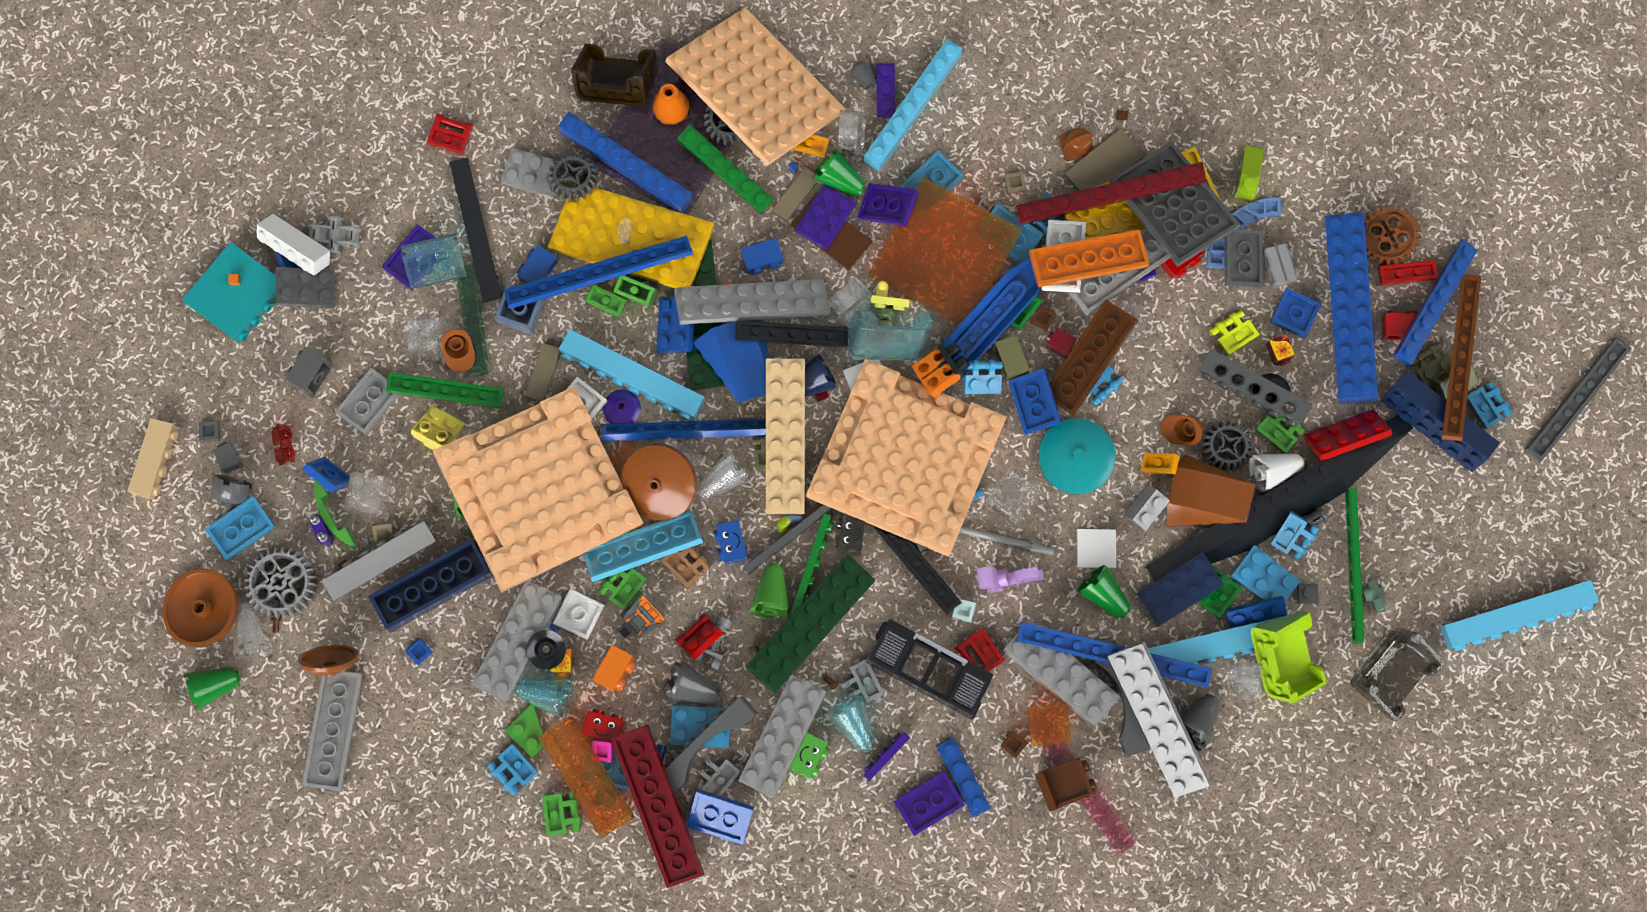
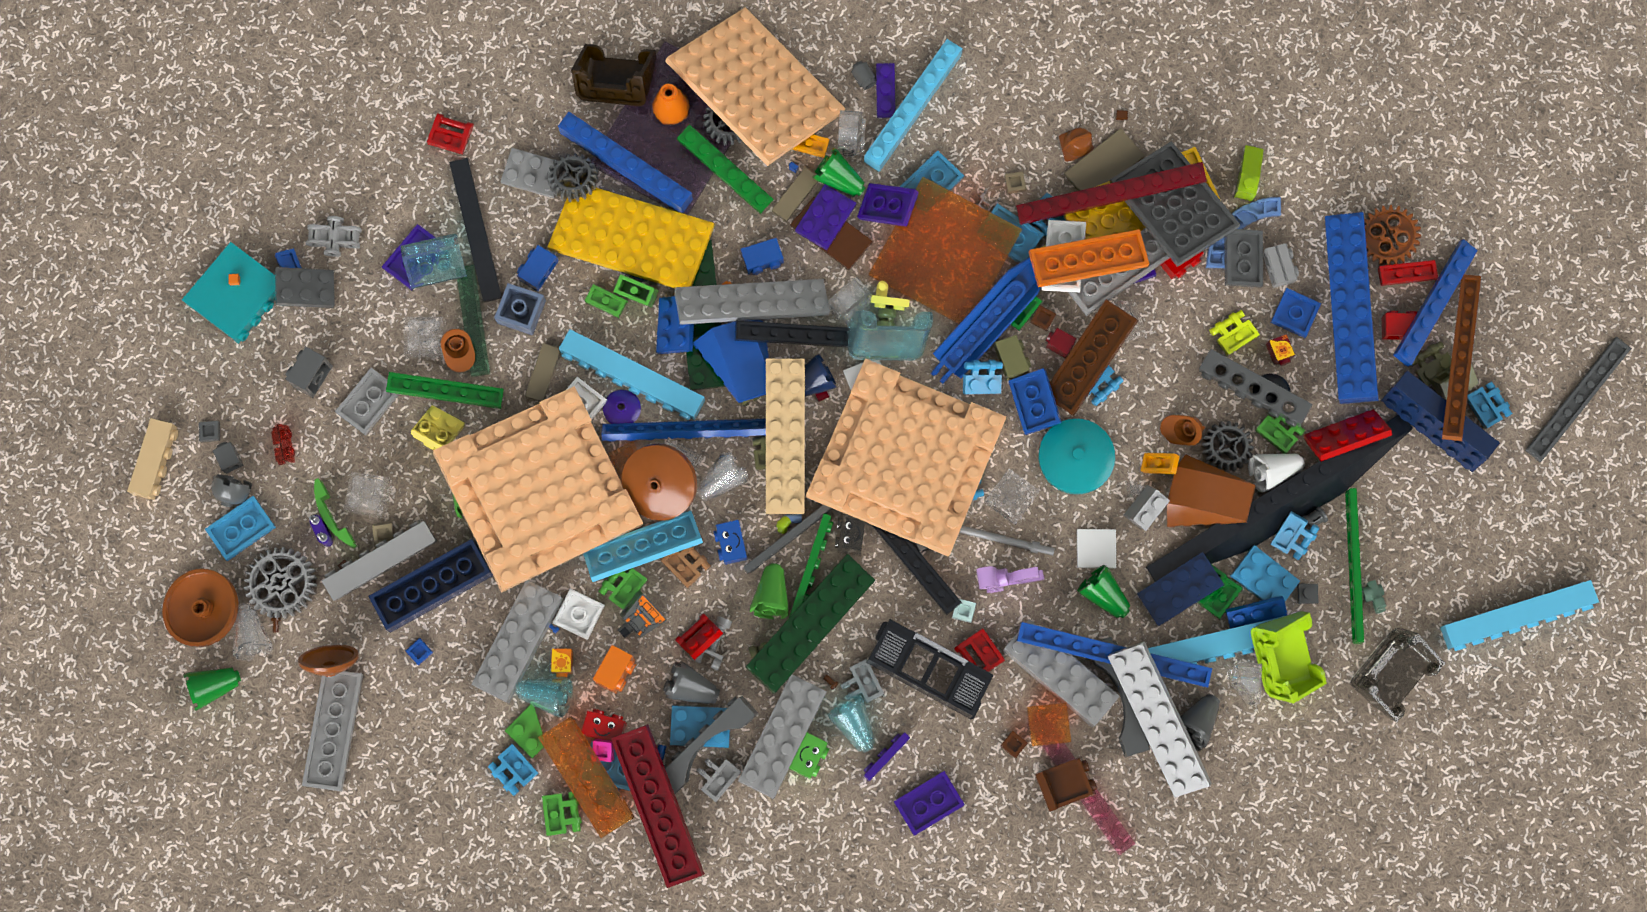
white brick [257,214,330,275] -> none
blue plate [302,457,354,492] -> none
blue plate [504,236,693,309] -> none
black dish [526,630,566,669] -> none
clear plate [617,218,633,243] -> none
plate [686,789,754,845] -> none
orange hips [912,342,971,399] -> none
blue plate [937,738,991,817] -> none

